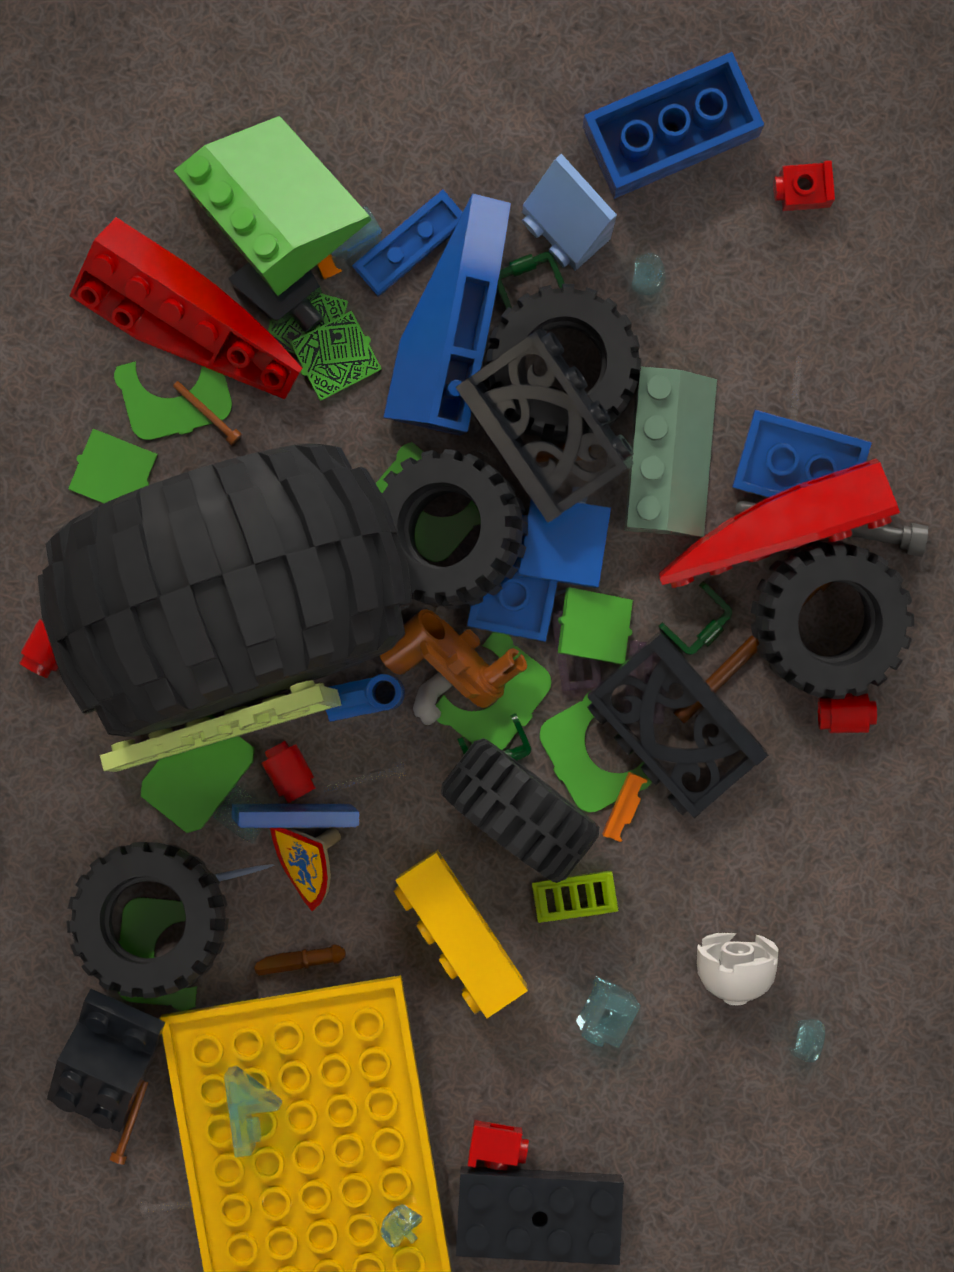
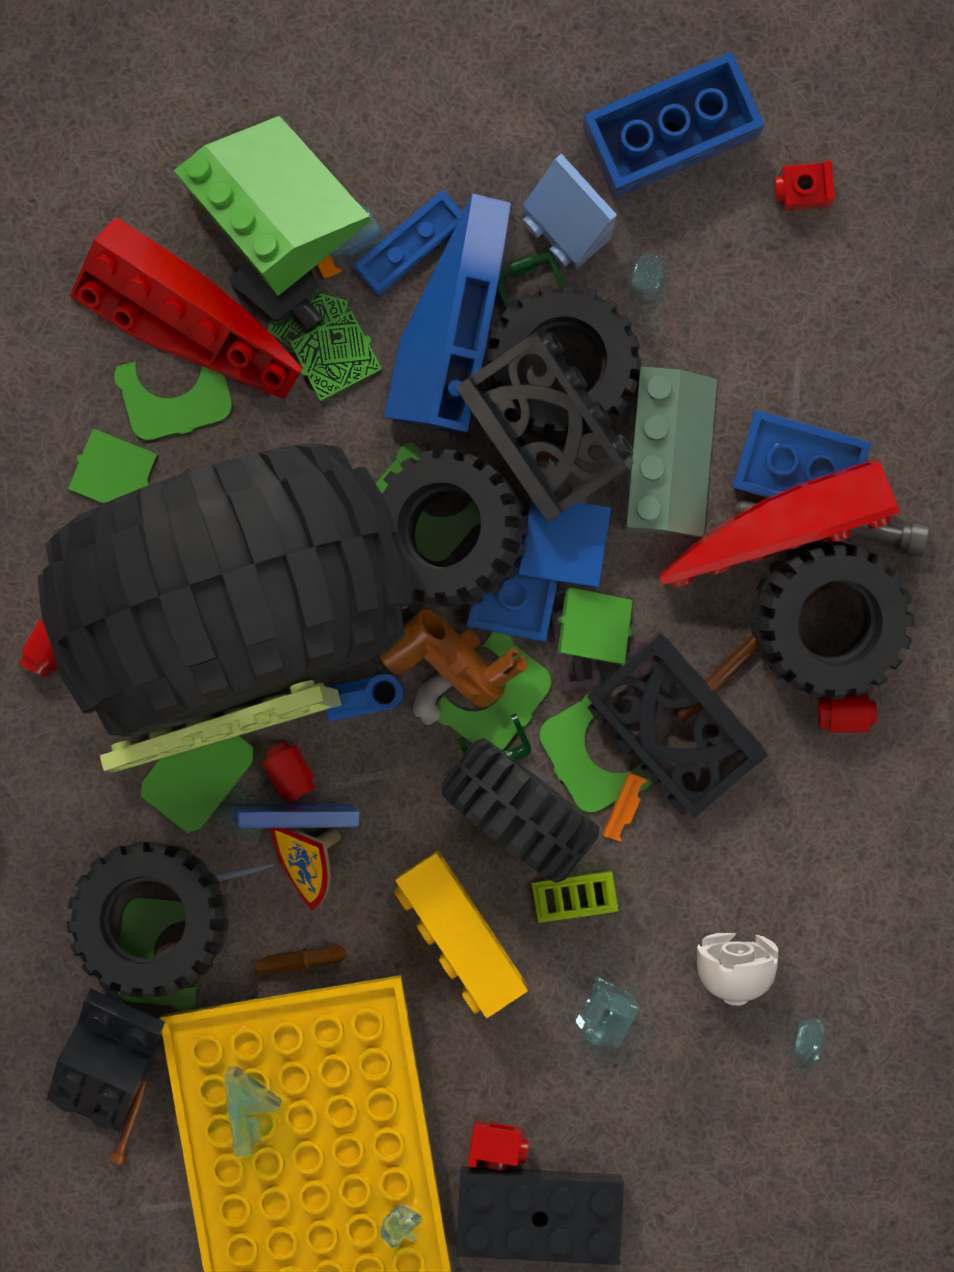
dark orange piece [173,381,242,446] -> none
dark green piece [658,581,732,655] -> none

